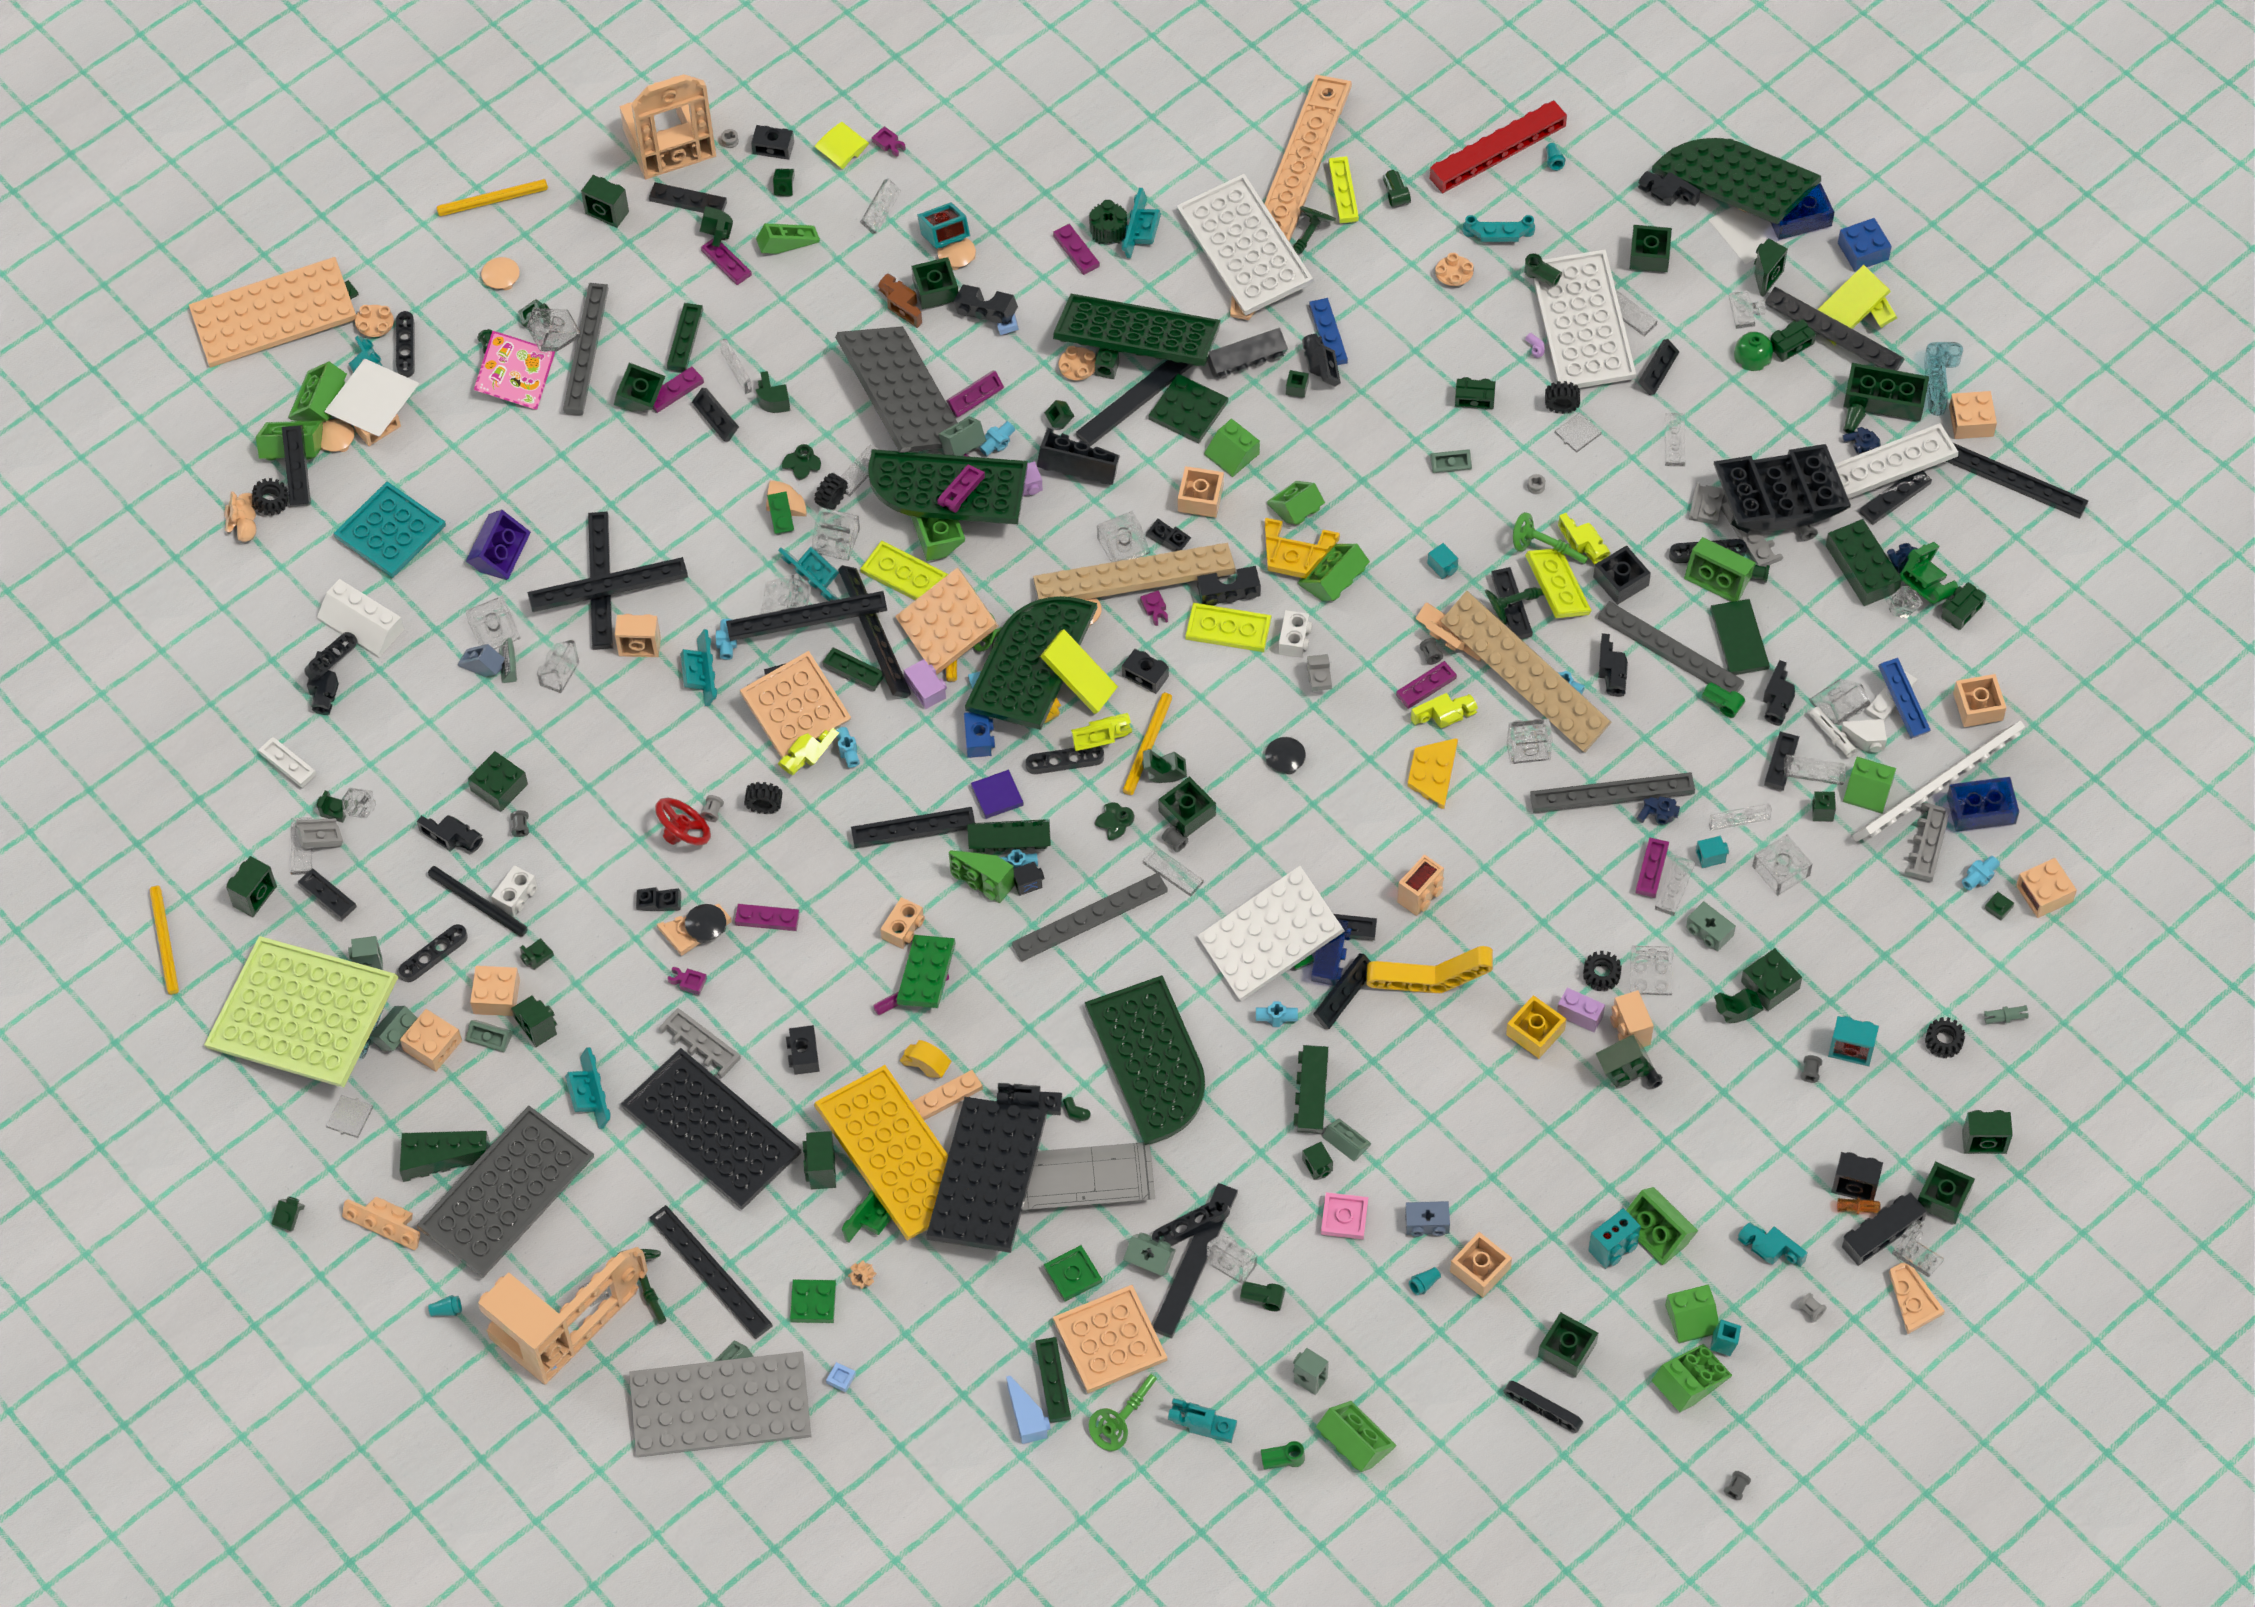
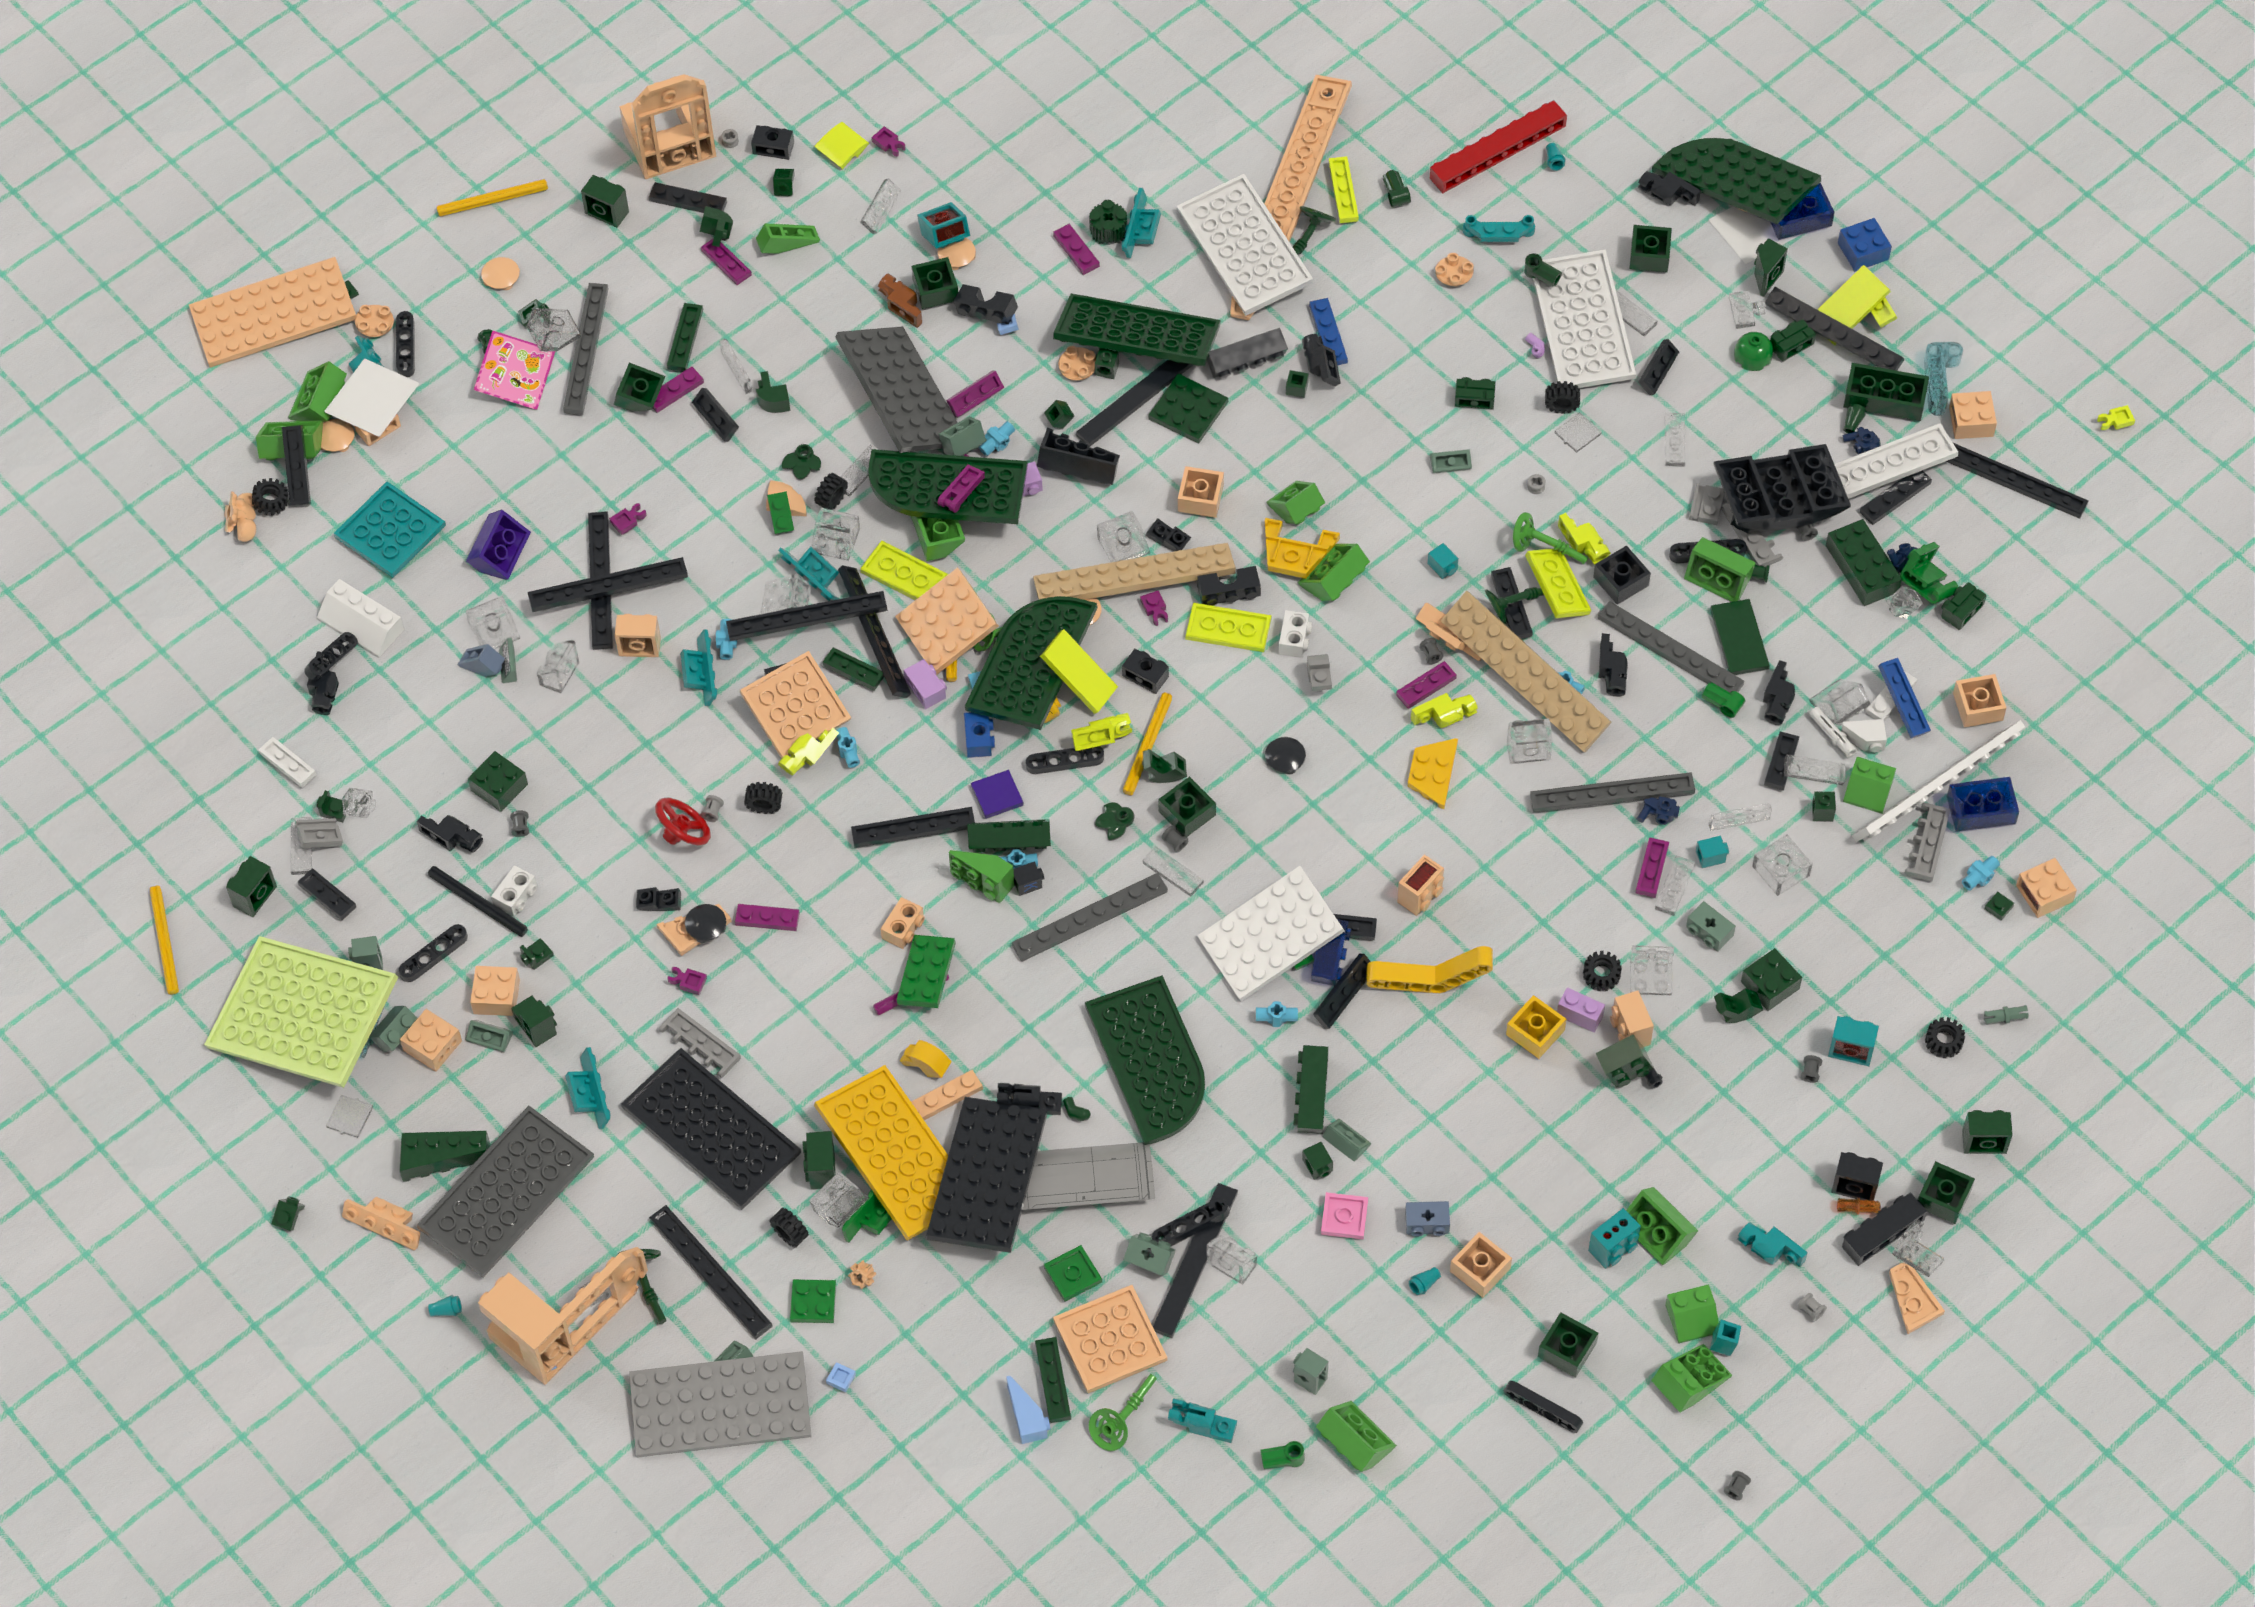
black brick [786,1025,820,1075] -> none
bright green slope [1204,418,1260,477] -> none
dark green piece [1240,1281,1285,1312] -> none
none -> magenta plate [609,503,647,535]
none -> black tyre [769,1207,809,1248]
none -> clear slope [809,1171,869,1228]
none -> neon yellow plate [2097,405,2135,430]

